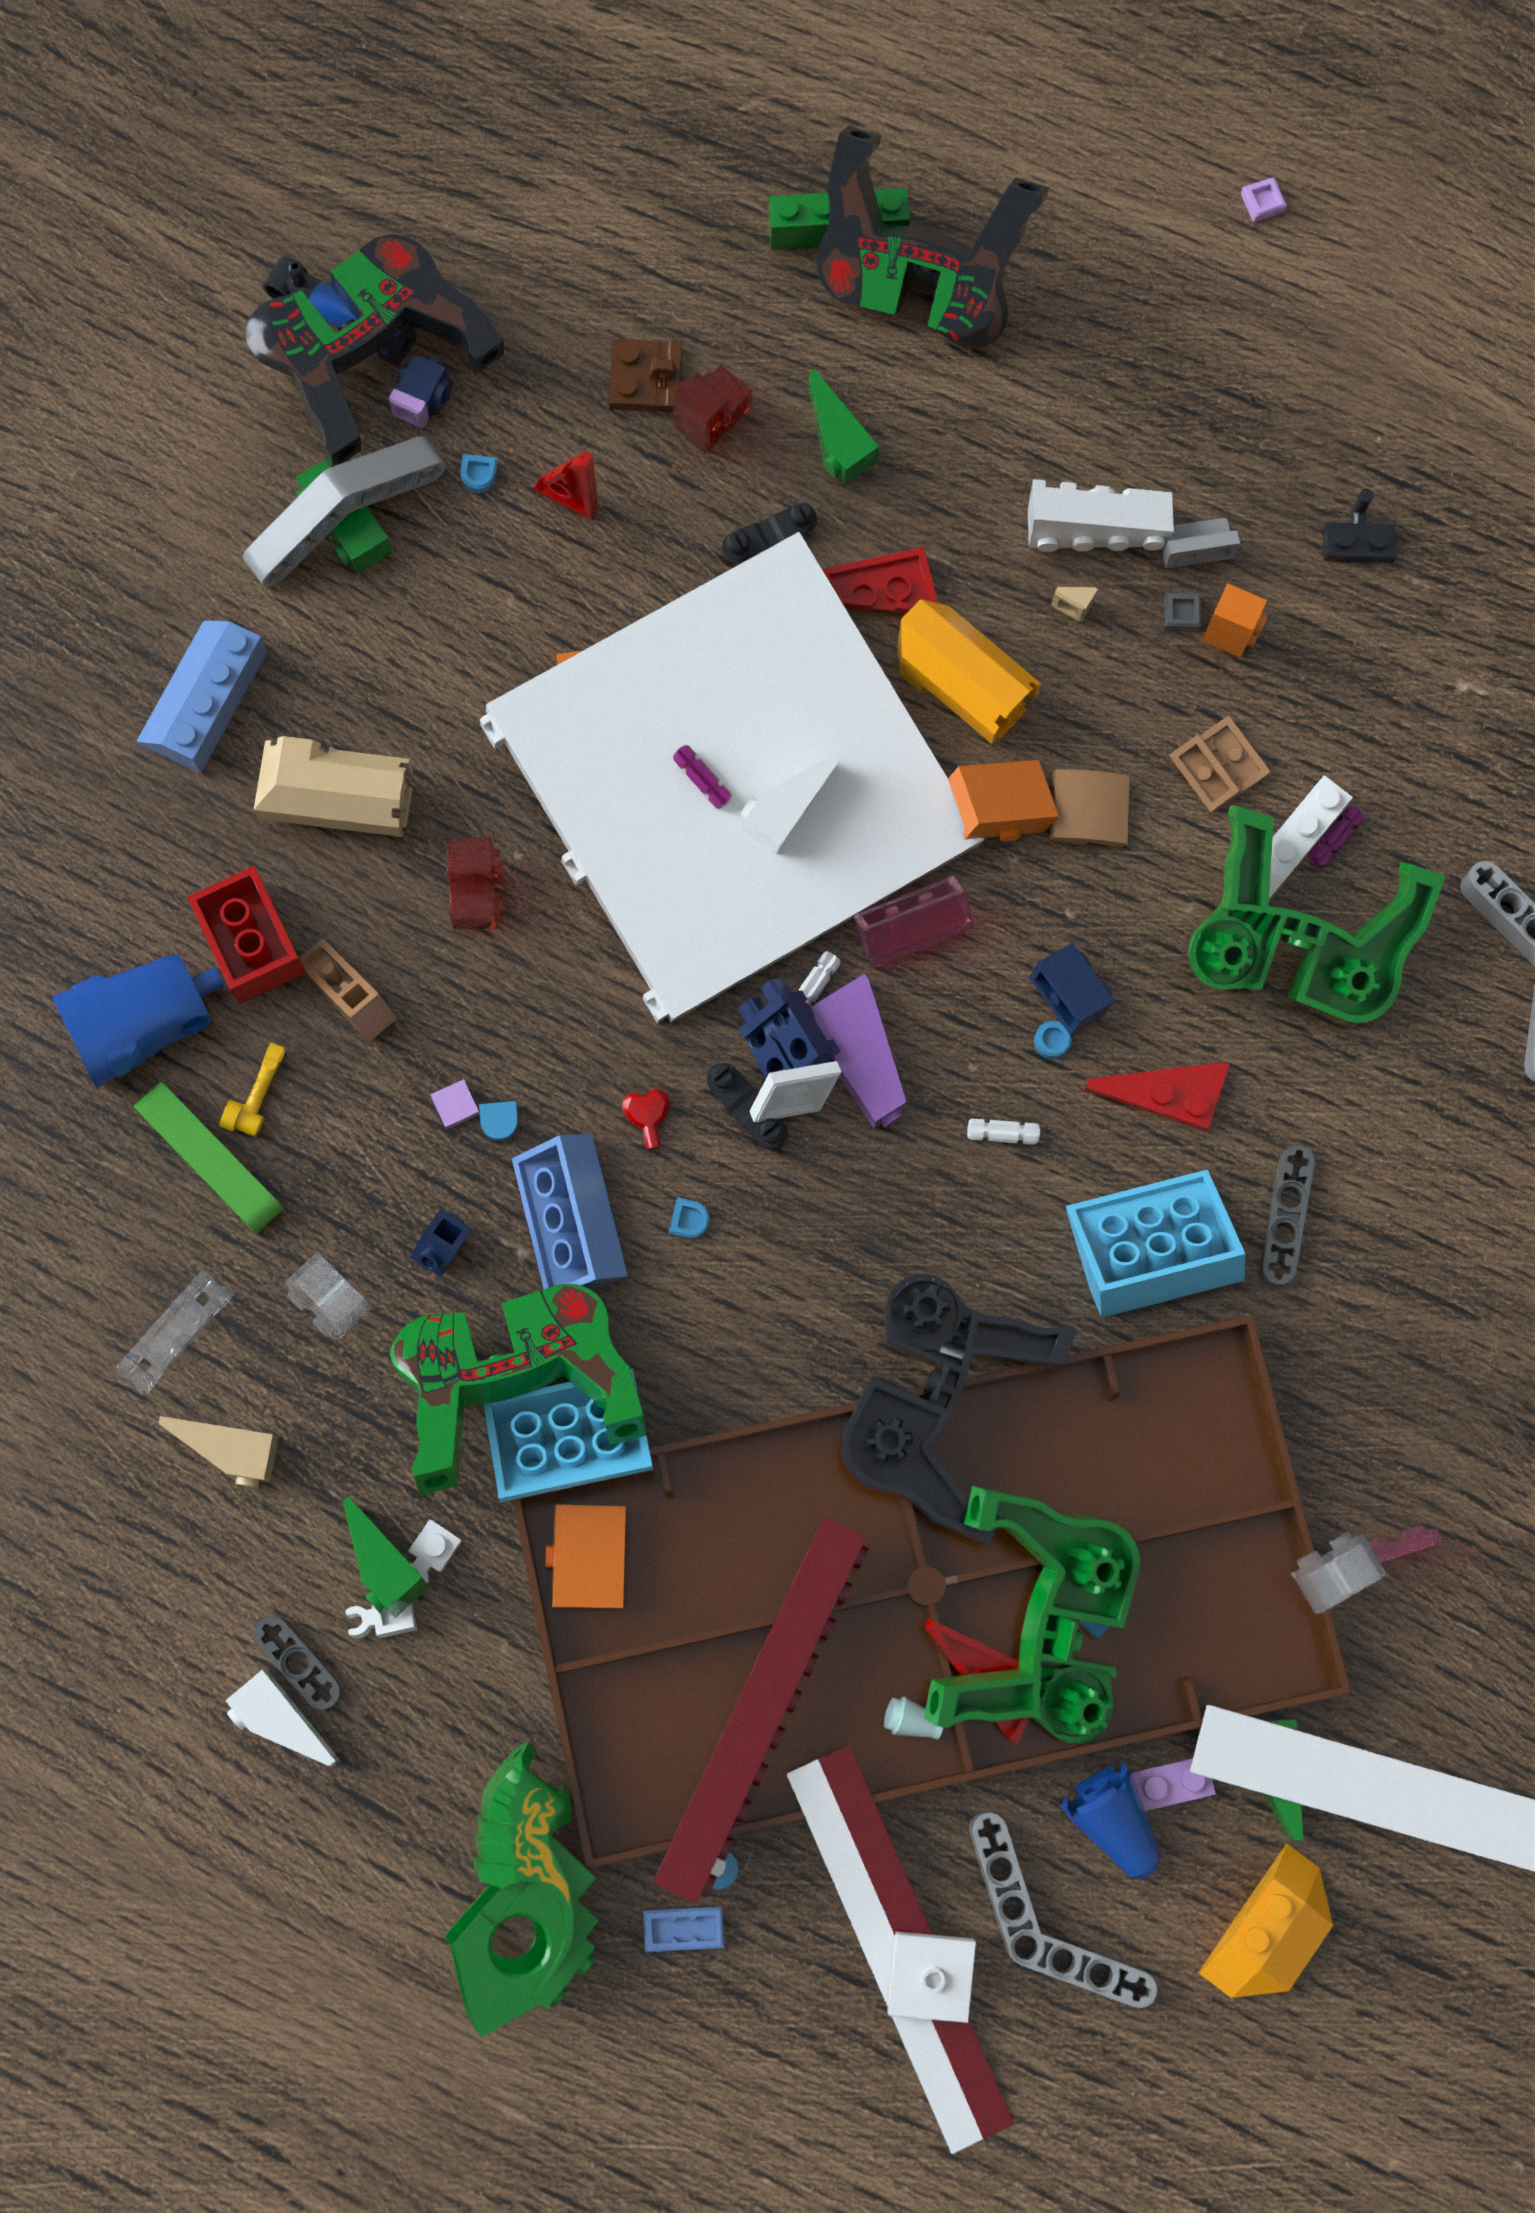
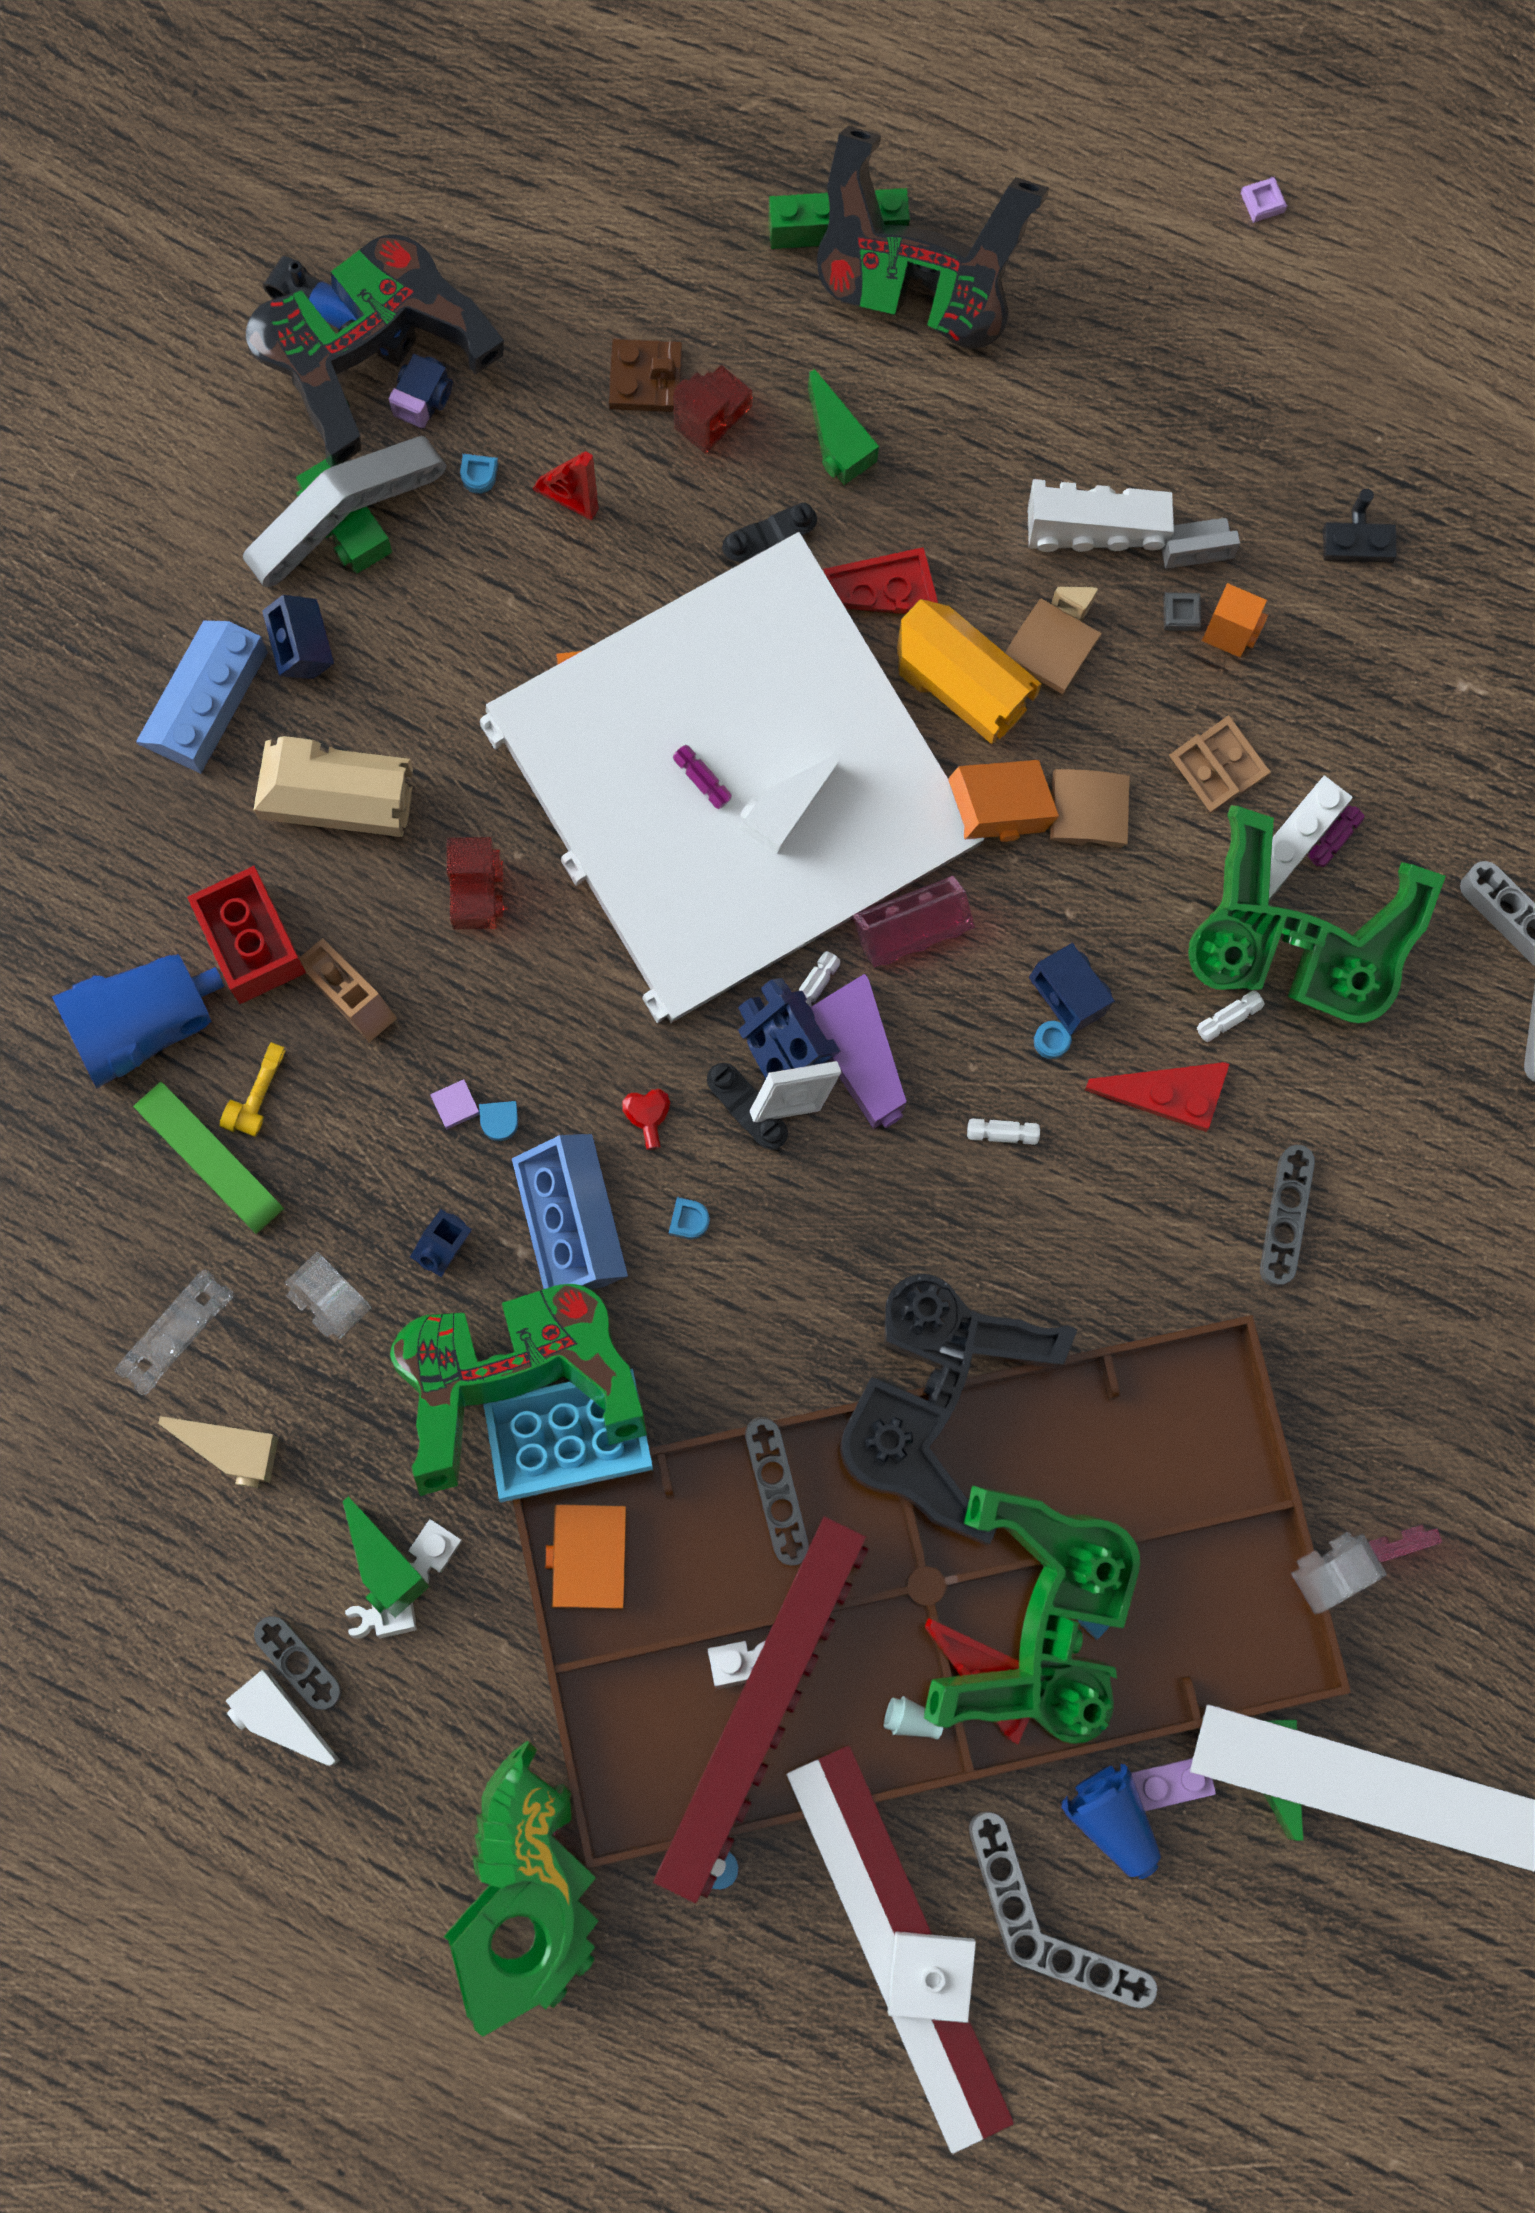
medium blue plate [644,1906,724,1952] -> none
medium azure slope [1066,1169,1246,1318] -> none
light orange wedge [1198,1844,1333,1998] -> none
none -> dark blue brick [262,595,334,679]
none -> white plate [708,1641,765,1690]
none -> dark grey beam [745,1417,809,1566]
none -> medium nougat slope [1005,598,1102,694]
none -> white axle [1197,991,1265,1042]

